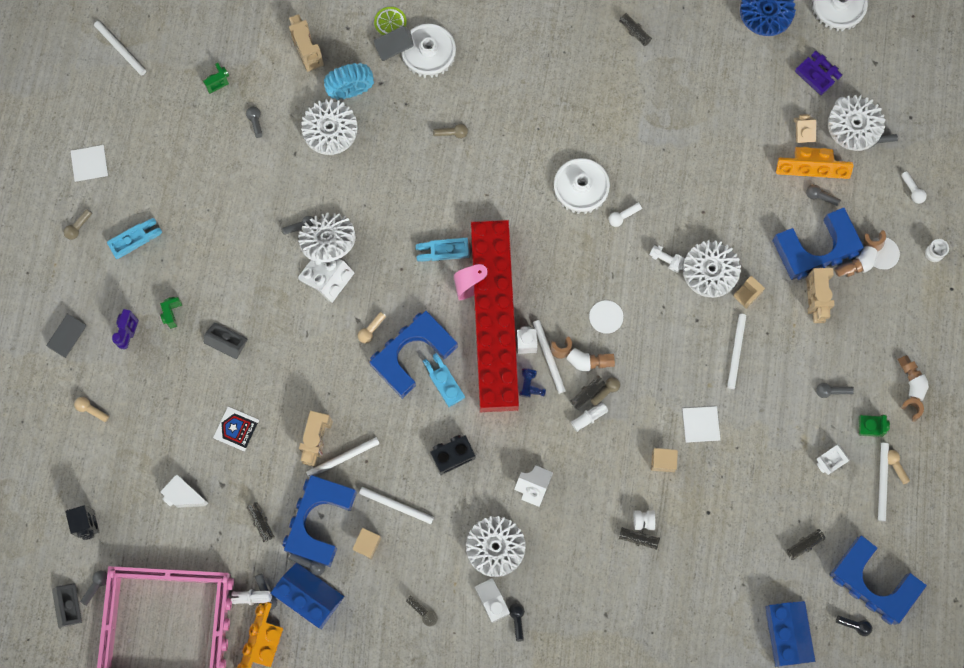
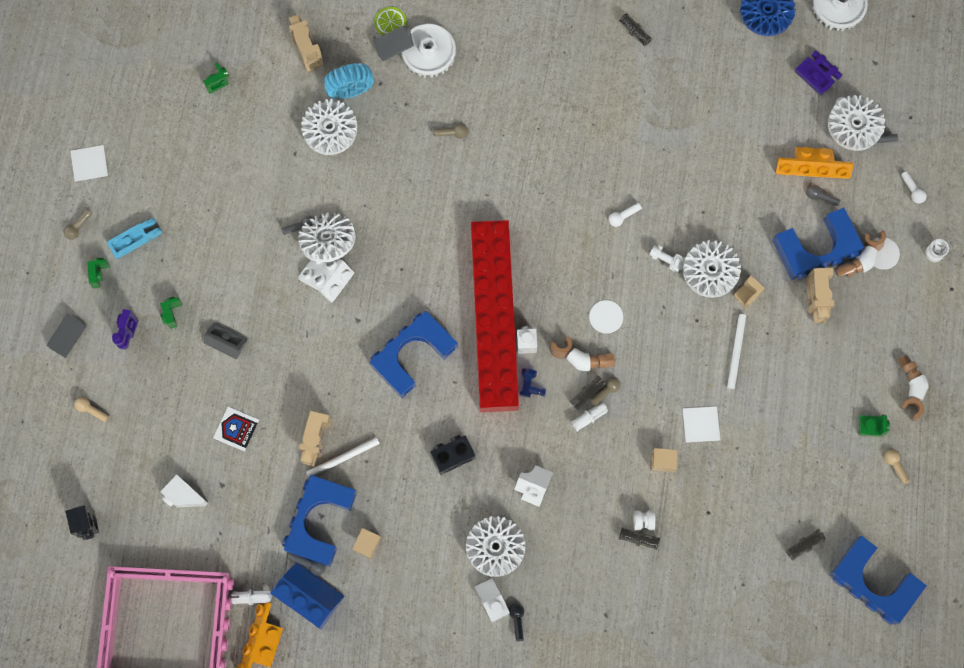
dark grey slope [52,583,82,628] -> none
dark grey bar [80,570,107,606] -> none
white bar [94,21,146,76] -> none
dark grey bar [246,106,263,138] -> none
clear smoke pin [246,502,275,543] -> none
dark grey bar [254,573,277,611] -> none
tan bar [358,312,386,344] -> none
white bar [359,487,434,524] -> none
clear smoke bar [406,595,438,627] -> none
medium azure hinge [415,238,470,262] -> none
medium azure hinge [422,353,465,408] -> none
bright pink piece [453,264,487,300] -> none
white bar [533,320,566,394] -> none
white wheel [554,158,610,214] -> none
blue slope [765,601,816,667] -> none
tan bracket [794,114,816,143] -> none
dark grey bar [816,383,854,398] -> none
white bracket [817,444,850,475] -> none
black bar [836,615,873,636] -> none
white bar [878,443,889,521] -> none
none -> green bracket [87,258,110,288]

